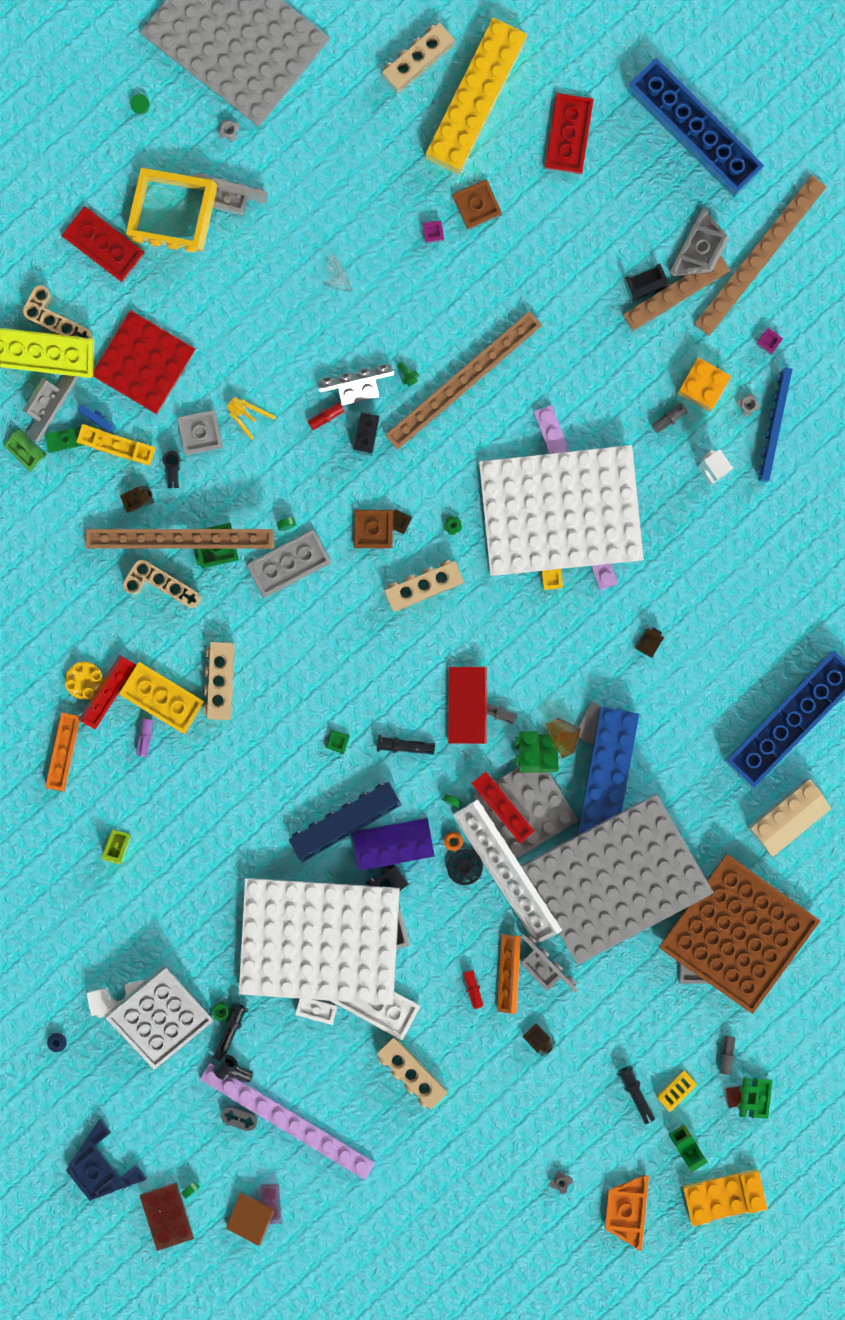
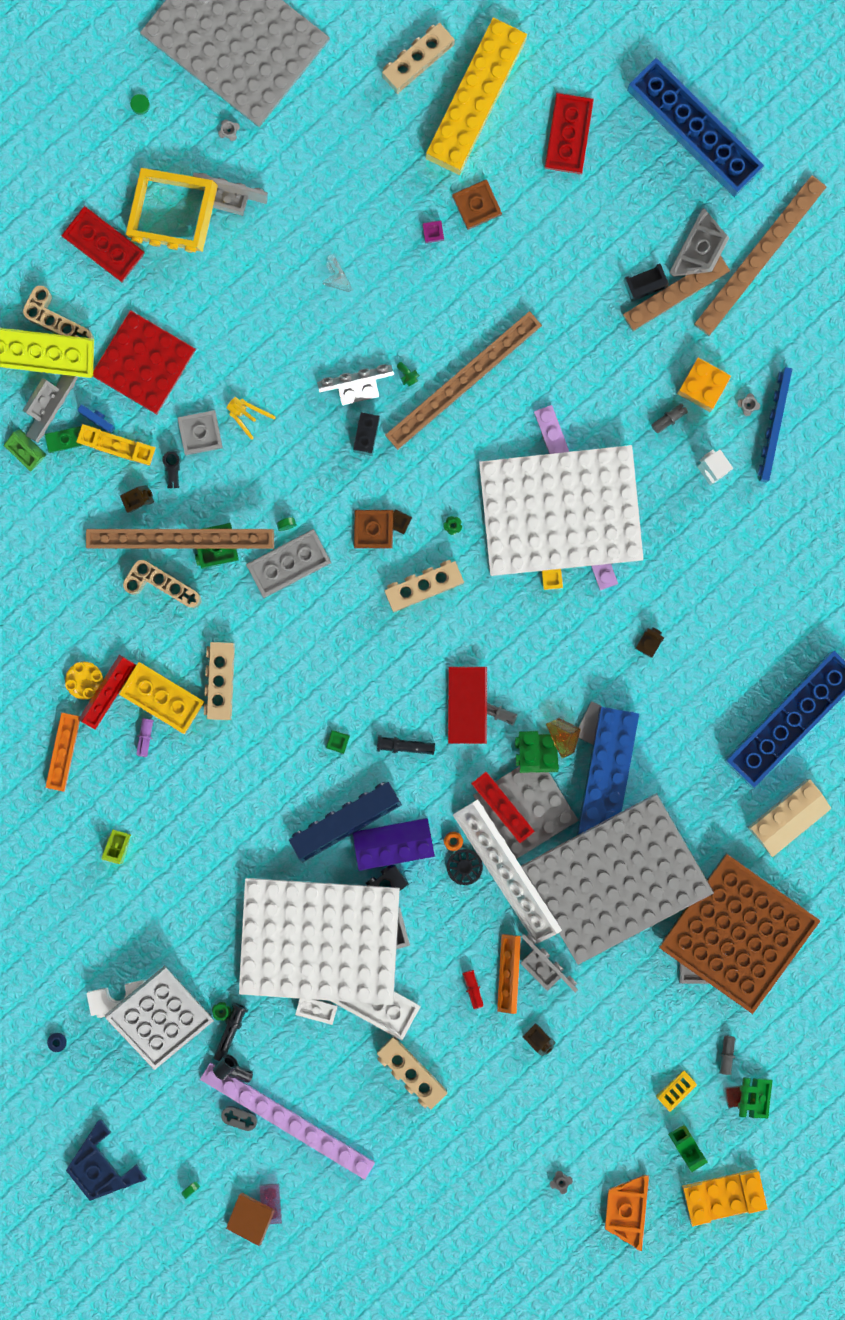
clear red plate [139,1182,195,1251] -> none
red axle [307,402,345,430] -> none
green tile [441,793,461,809] -> none
black pin [616,1065,655,1124] -> none
magenta plate [756,328,783,355] -> none

